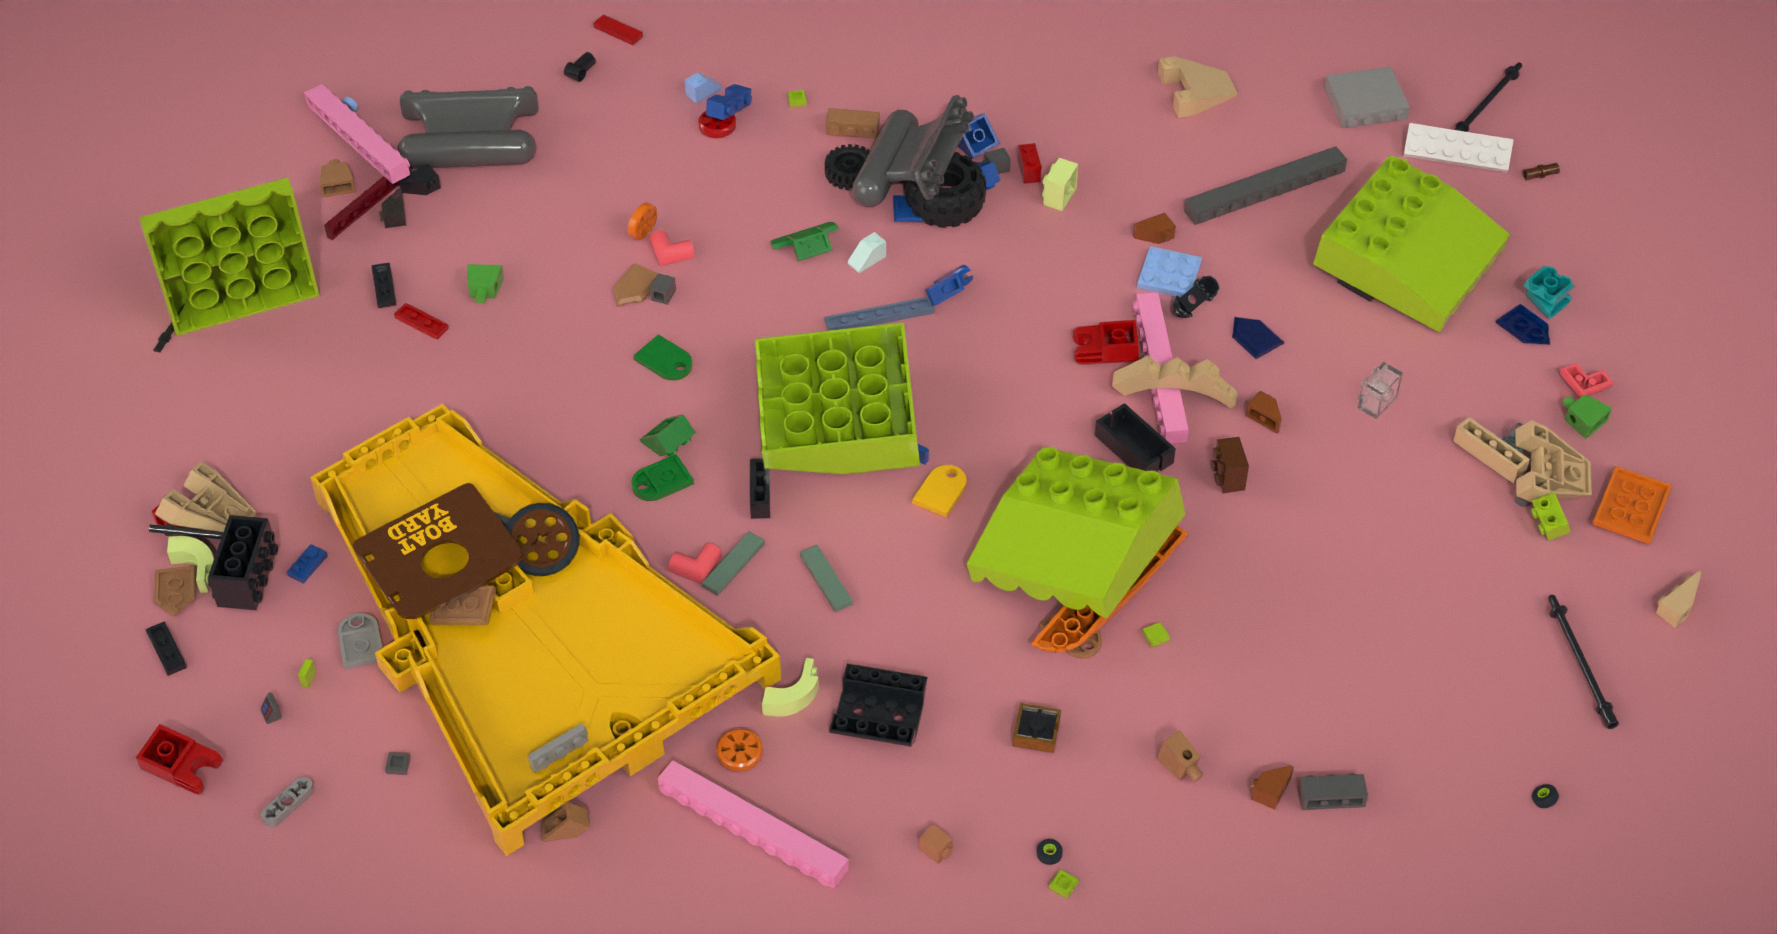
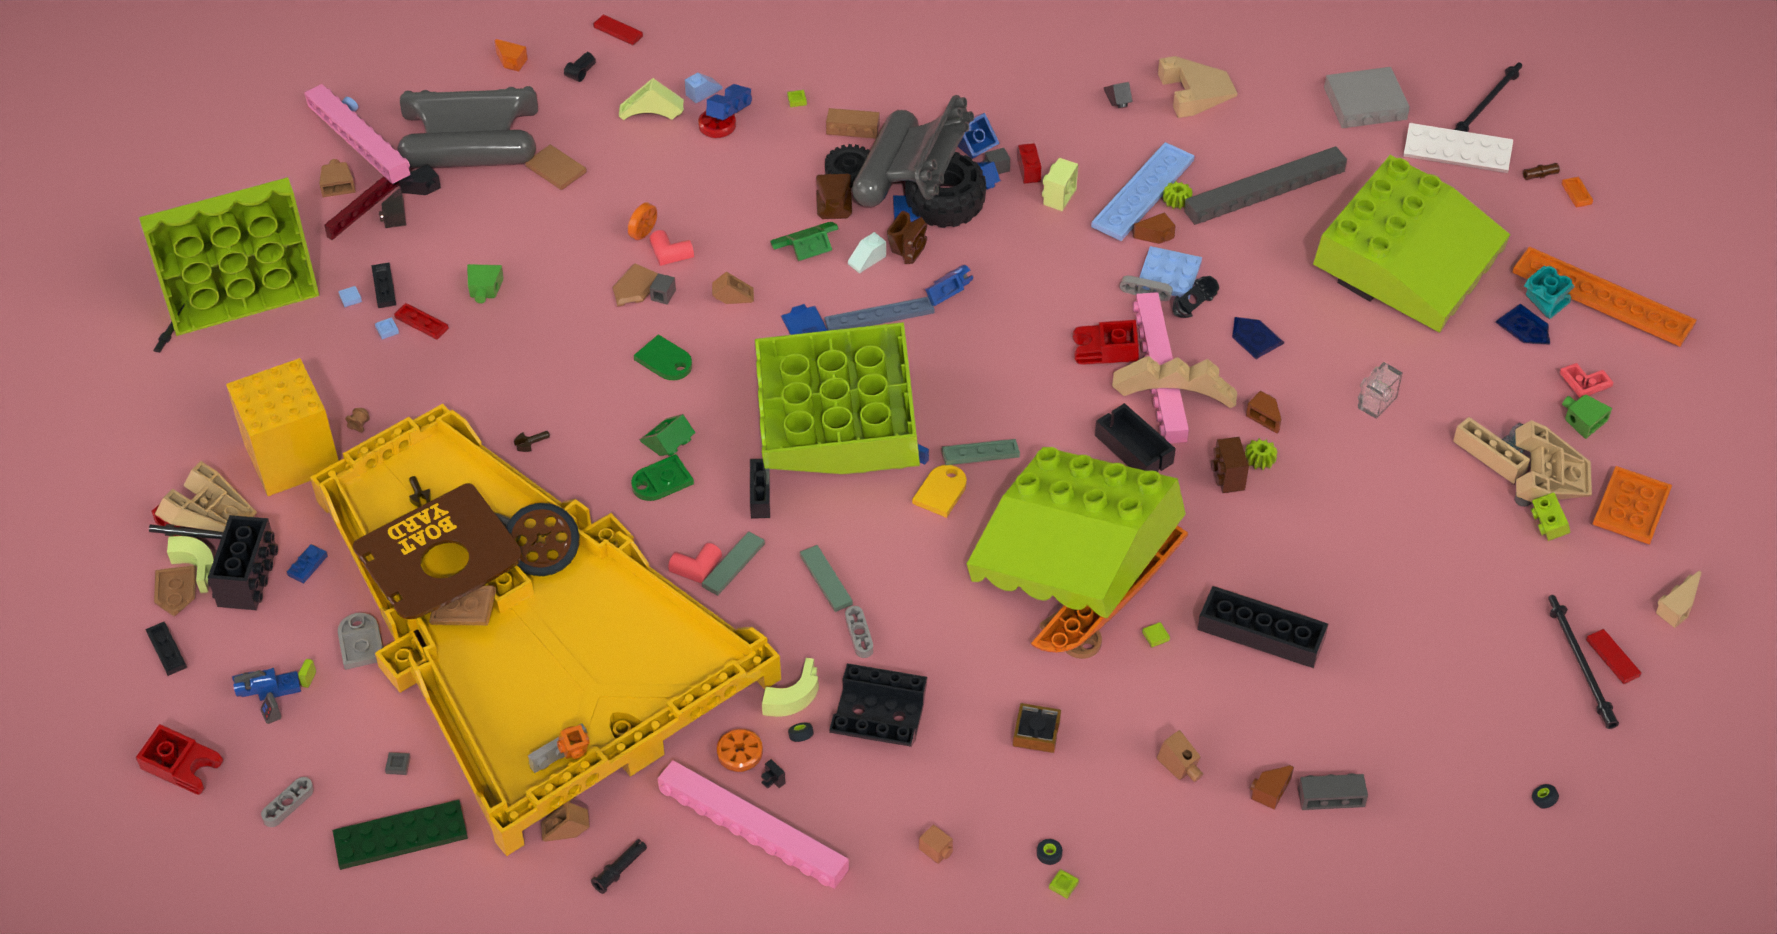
none -> yellow container [226,358,339,496]
none -> blue plate [232,668,301,701]
none -> dark green plate [332,800,468,870]
none -> light blue tile [338,286,362,307]
none -> medium nougat brick [345,408,370,433]
none -> light blue tile [375,317,399,340]
none -> dark brown bar [409,476,431,507]
none -> orange slope [495,39,528,72]
none -> dark brown bar [514,431,550,452]
none -> medium nougat tile [525,144,587,190]
none -> orange brick [557,725,590,759]
none -> black pin [591,839,647,894]
none -> yellowish green arch [619,78,684,120]
none -> medium nougat slope [712,271,754,304]
none -> black tile [761,759,786,788]
none -> blue piece [781,304,828,335]
none -> black wheel [788,722,814,742]
none -> reddish brown piece [816,174,852,219]
none -> light grey beam [845,606,873,658]
none -> reddish brown piece [887,211,927,264]
none -> sand green tile [941,439,1020,465]
none -> light blue plate [1091,142,1195,241]
none -> slope [1104,82,1133,108]
none -> light grey beam [1120,275,1173,301]
none -> lime gear [1163,181,1193,210]
none -> black brick [1198,586,1328,668]
none -> lime gear [1245,438,1277,470]
none -> orange plate [1512,247,1697,347]
none -> orange tile [1562,176,1593,207]
none -> red tile [1586,629,1642,684]

